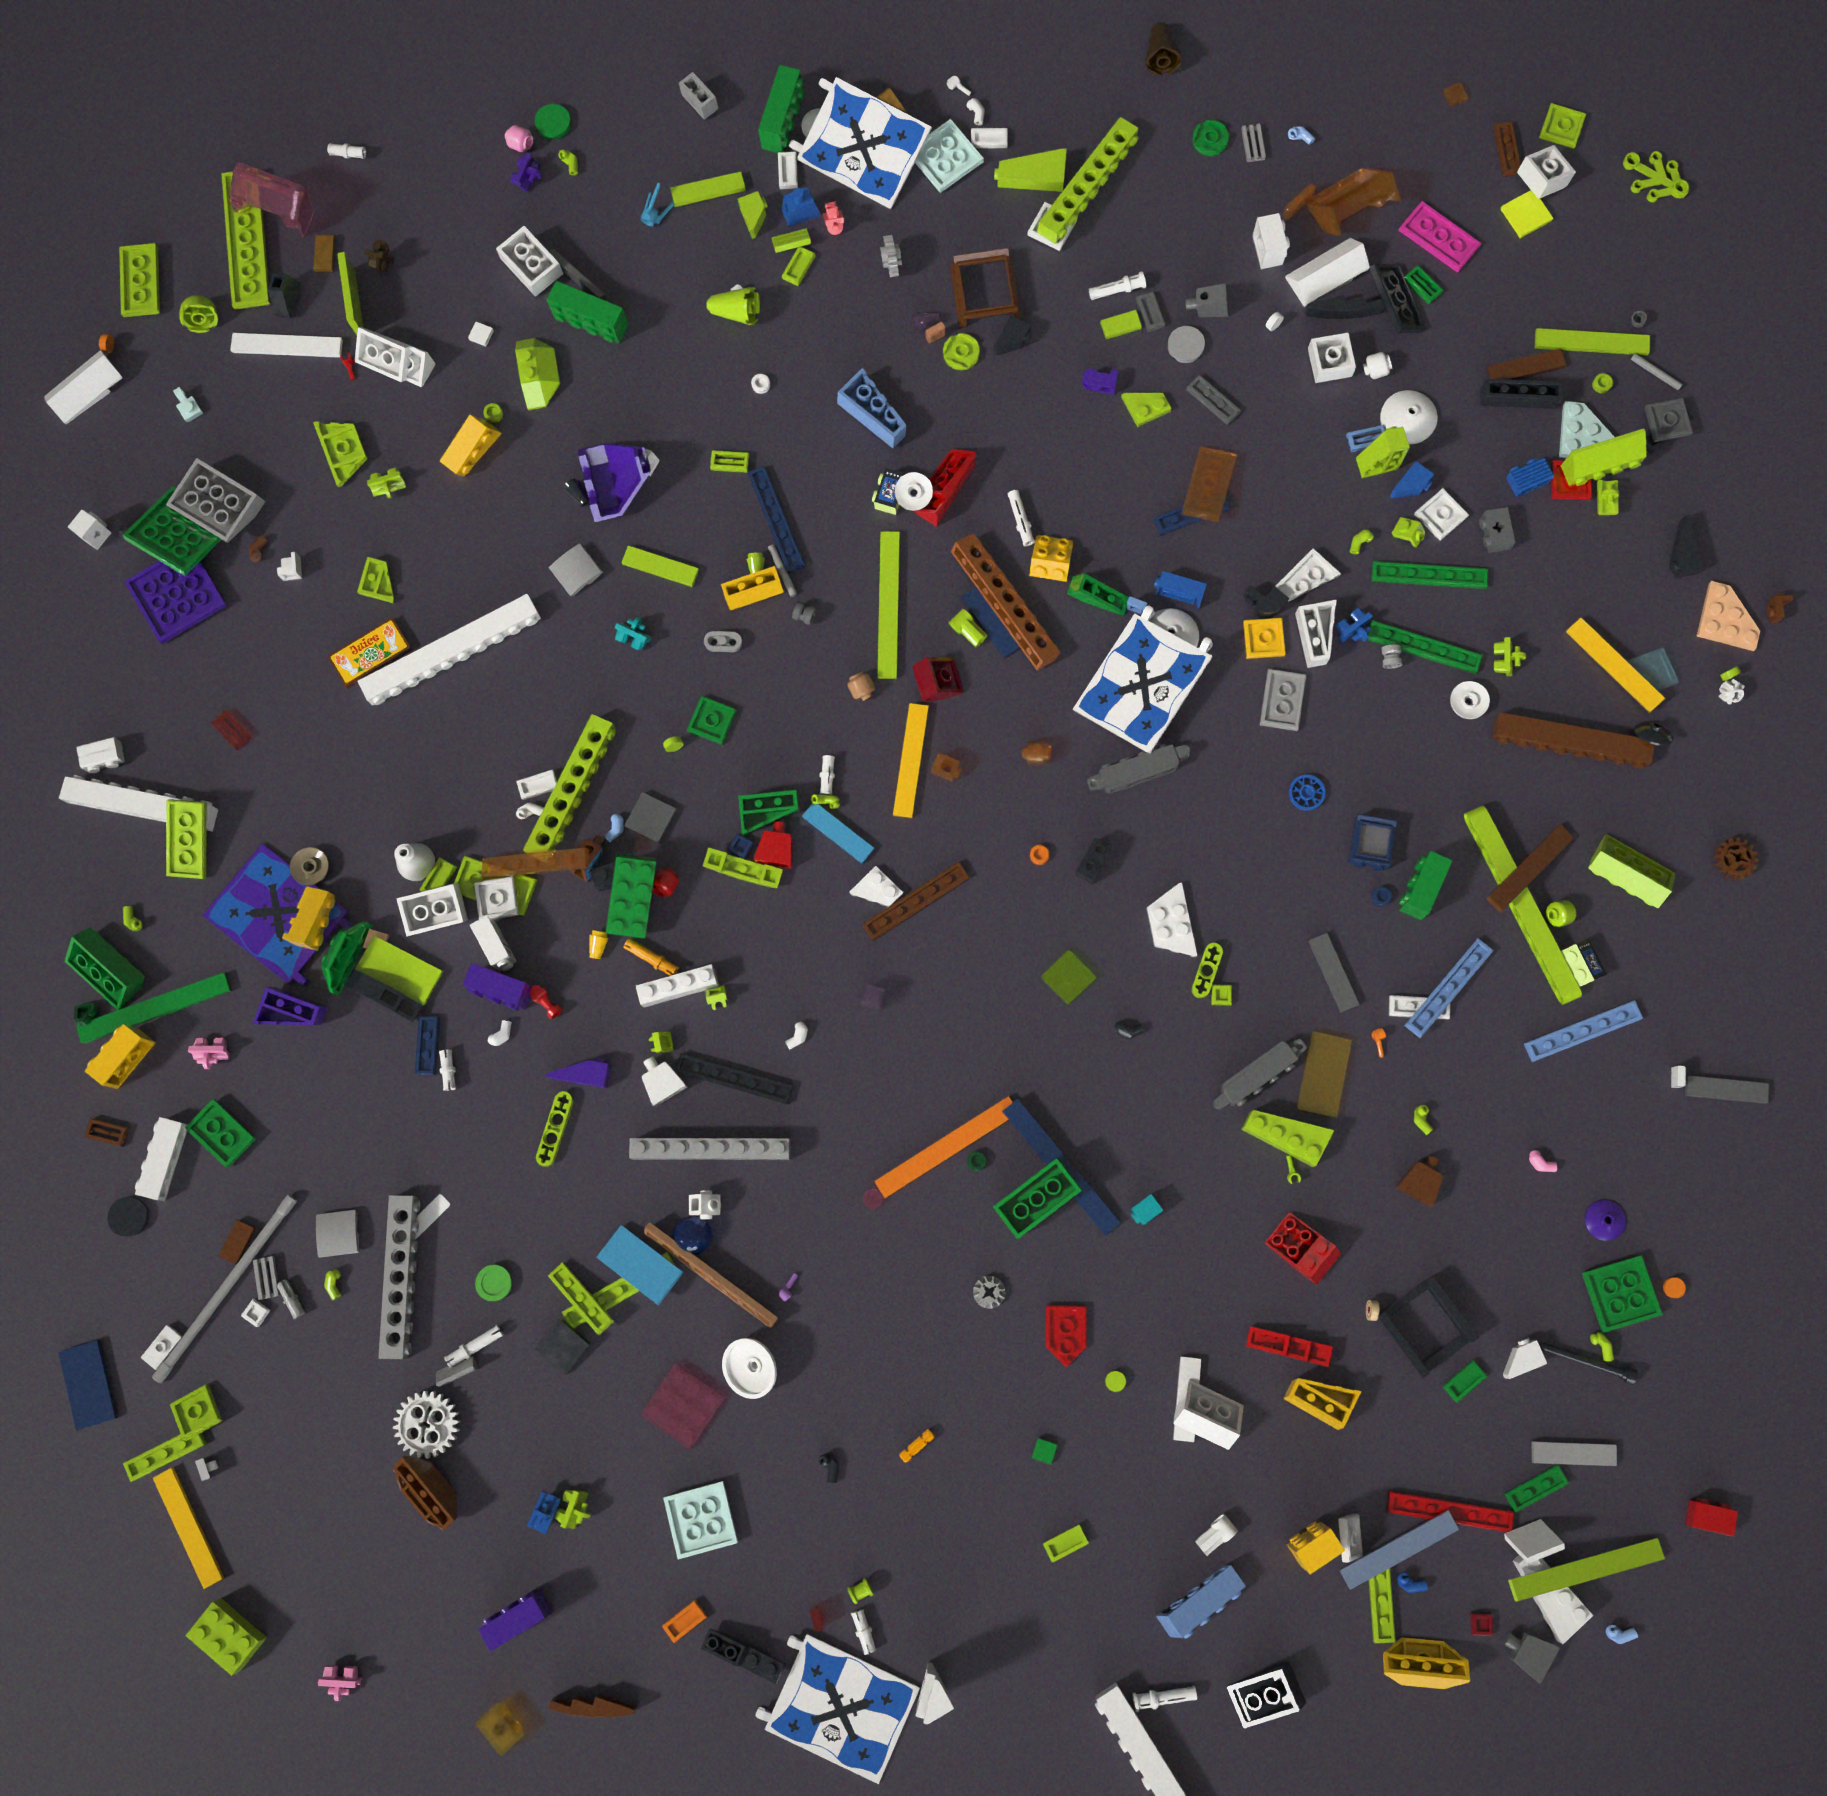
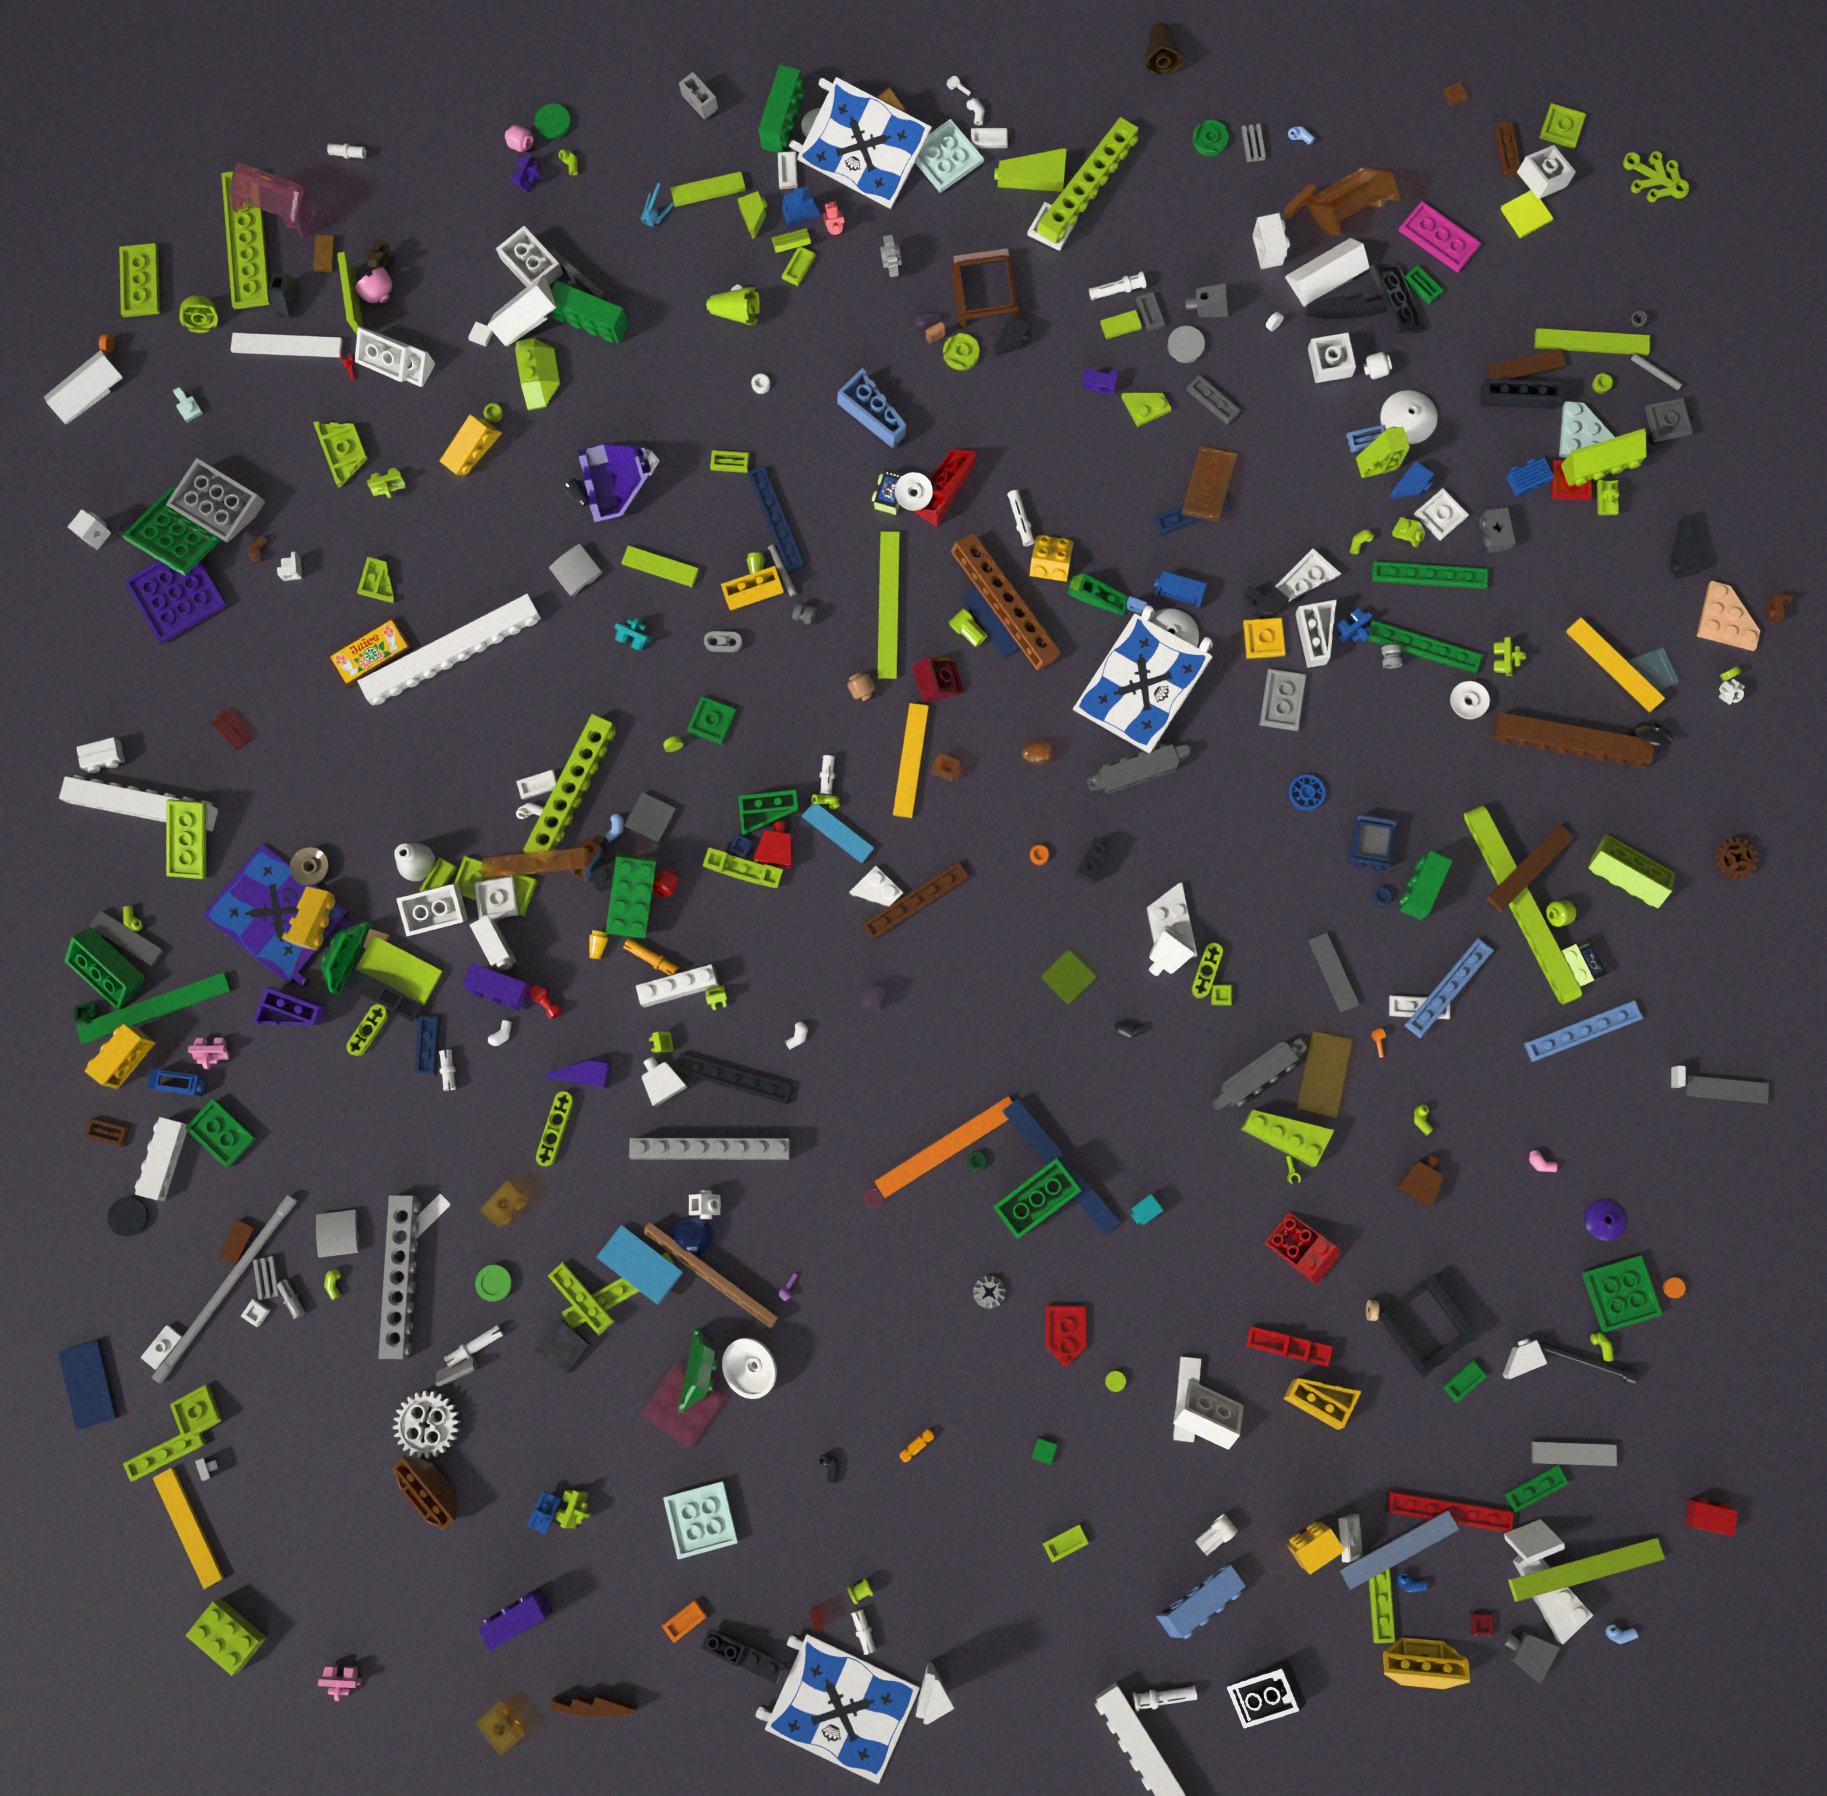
none -> dark grey tile [89,910,165,967]
none -> blue window [147,1069,205,1097]
none -> lime beam [347,1004,389,1056]
none -> bright pink cylinder [355,267,393,303]
none -> clear yellow brick [480,1180,528,1227]
none -> white slope [488,274,557,346]
none -> green wedge [678,1328,718,1413]
none -> white torso [1149,926,1195,976]

